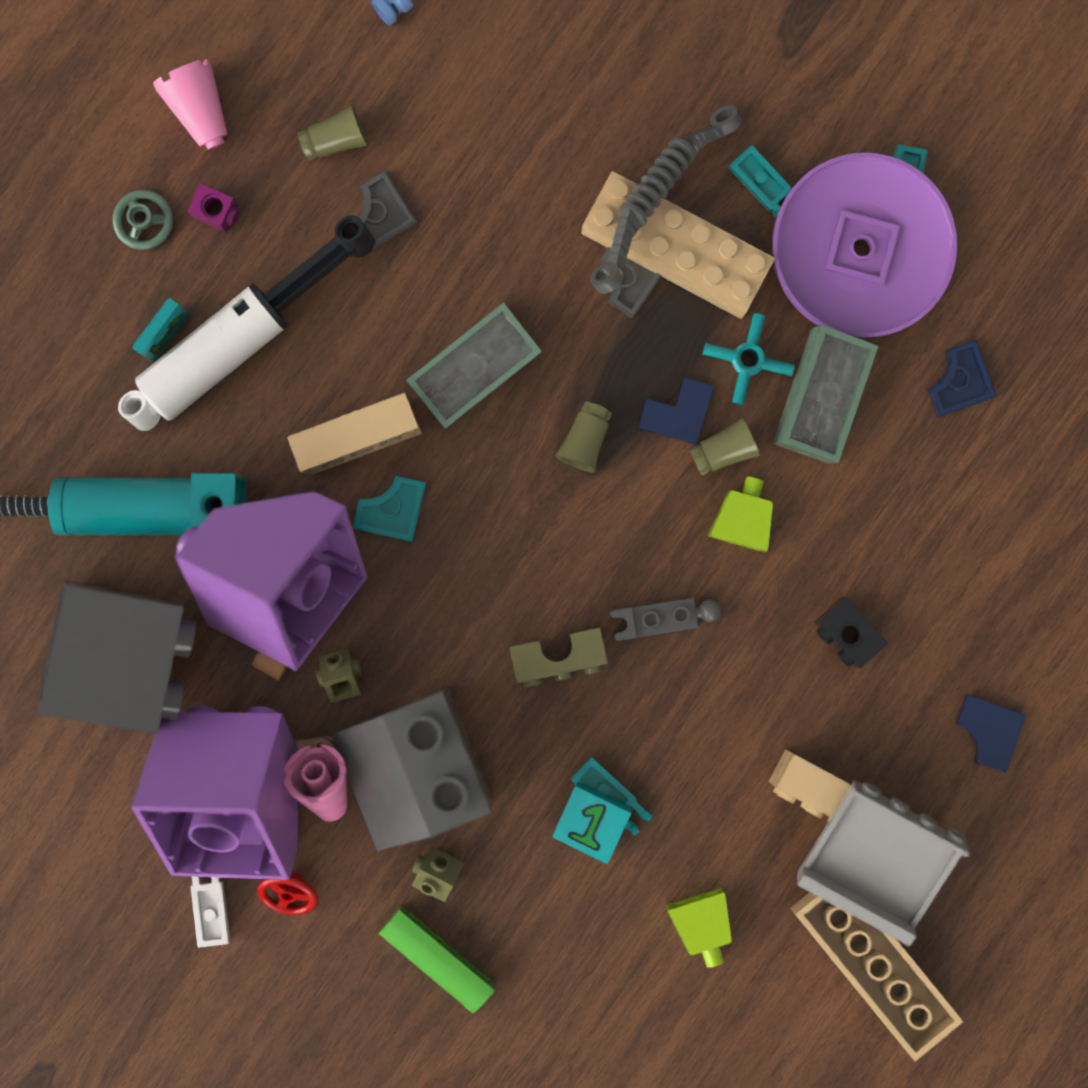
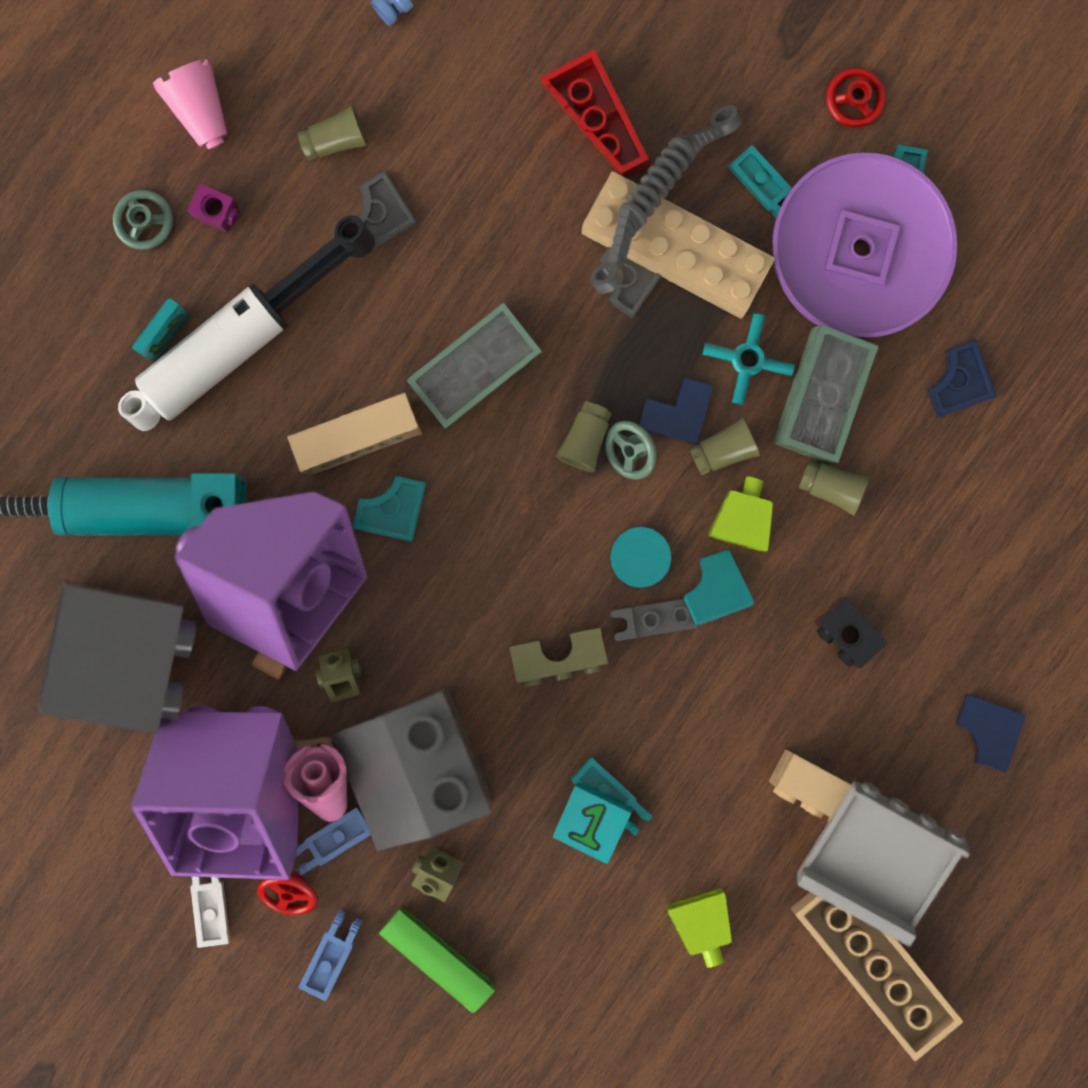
none -> medium blue hinge [295,806,371,876]
none -> medium blue hinge [298,909,363,1002]
none -> red wedge [540,49,651,179]
none -> sand green piece [605,421,657,480]
none -> teal tile [610,527,671,588]
none -> teal tile [684,549,754,626]
none -> olive plant [798,460,870,516]
none -> red piece [826,67,886,128]

